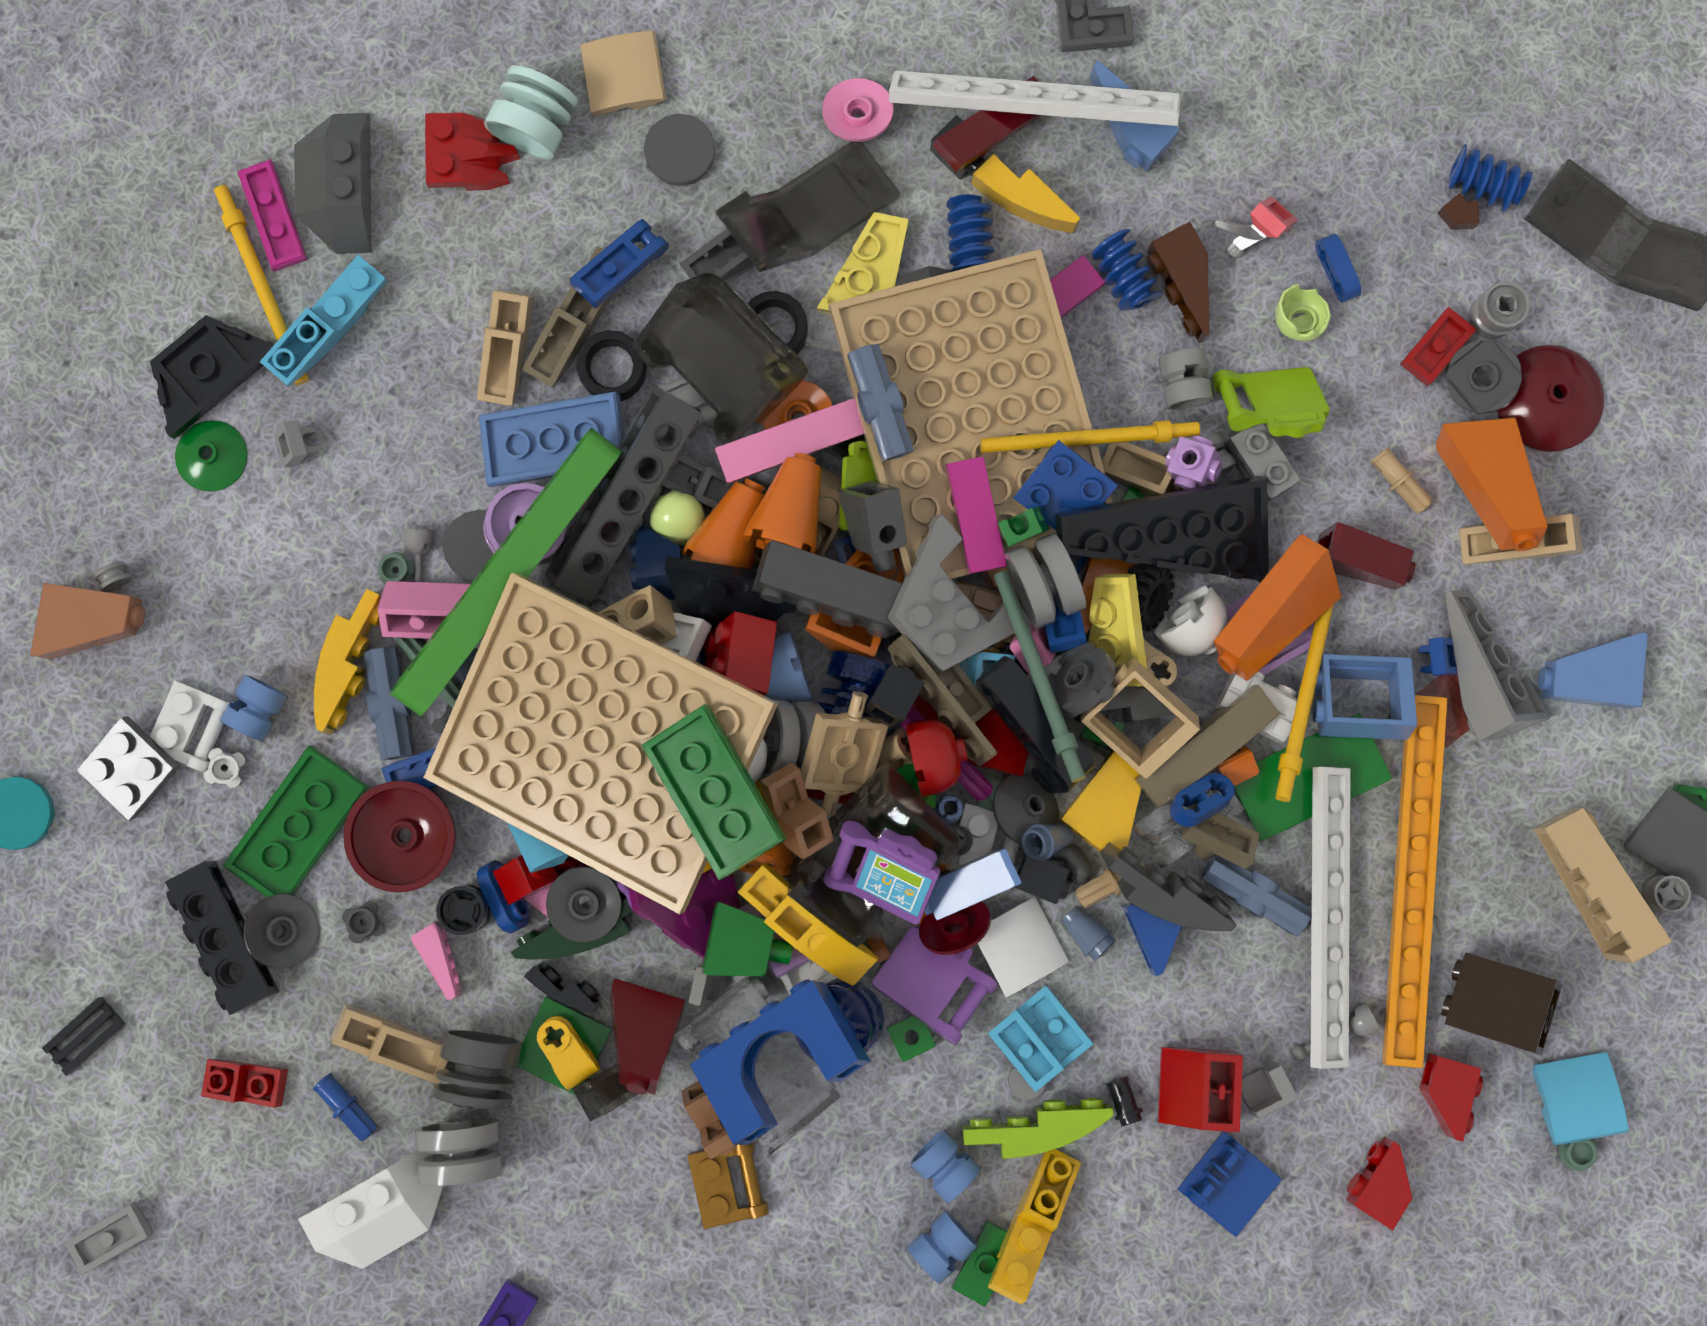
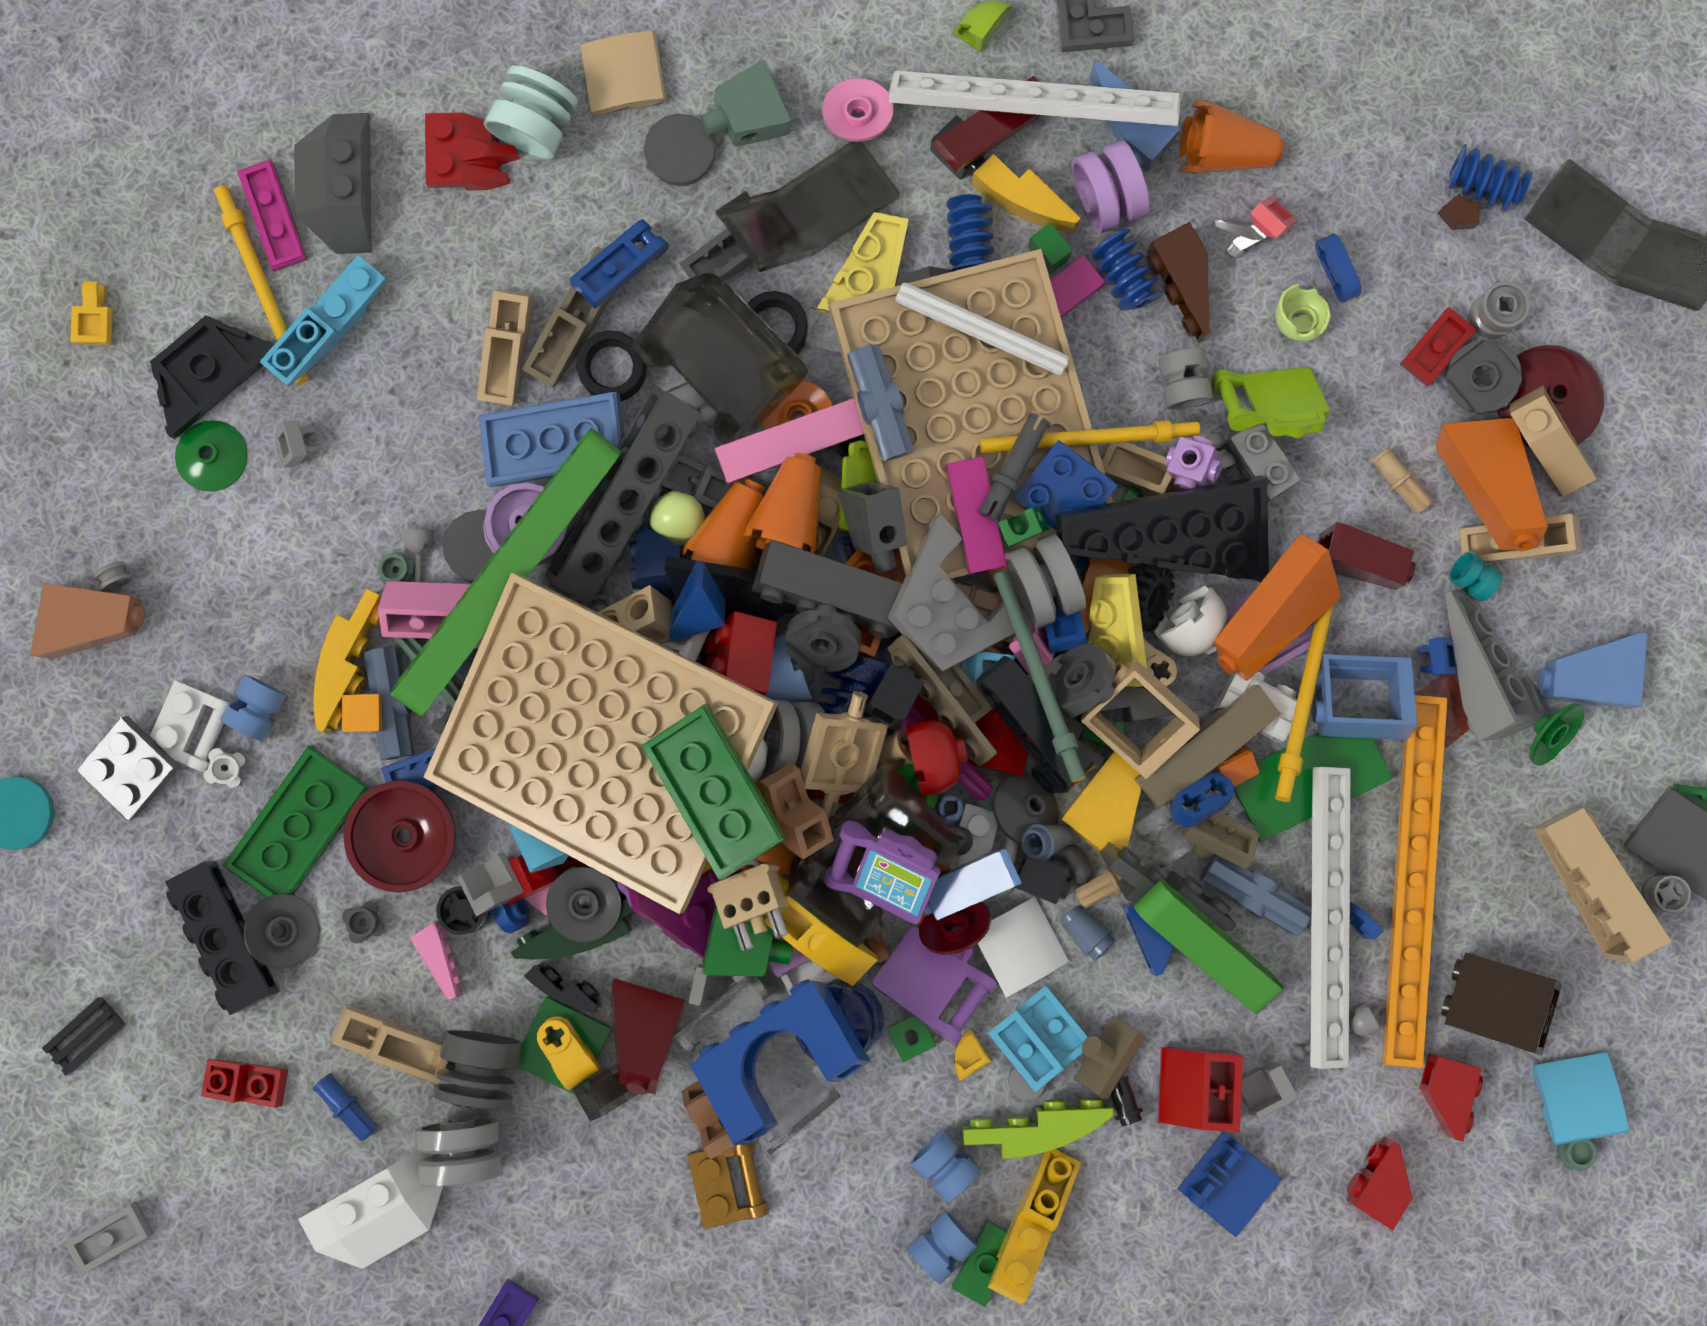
none -> yellow plate [70,281,113,345]
none -> light orange tile [342,694,383,732]
none -> light grey panel [458,853,524,917]
none -> blue slope [668,561,726,641]
none -> sand green torso [700,60,791,146]
none -> tan piece [707,859,788,951]
none -> dark grey plate [785,604,862,672]
none -> white axle [896,283,1069,375]
none -> lime brick [952,0,1012,52]
none -> yellow tile [954,1029,991,1081]
none -> dark grey pin [977,413,1050,523]
none -> green piece [1028,222,1073,275]
none -> lavender wheel [1071,140,1150,234]
none -> dark tan tile [1074,1016,1146,1100]
none -> bright green beam [1133,879,1284,1015]
none -> orange cone [1179,99,1284,174]
none -> blue tile [1350,902,1384,940]
none -> teal wheel [1449,551,1502,601]
none -> tan slope [1509,386,1597,497]
none -> green dish [1529,703,1585,766]

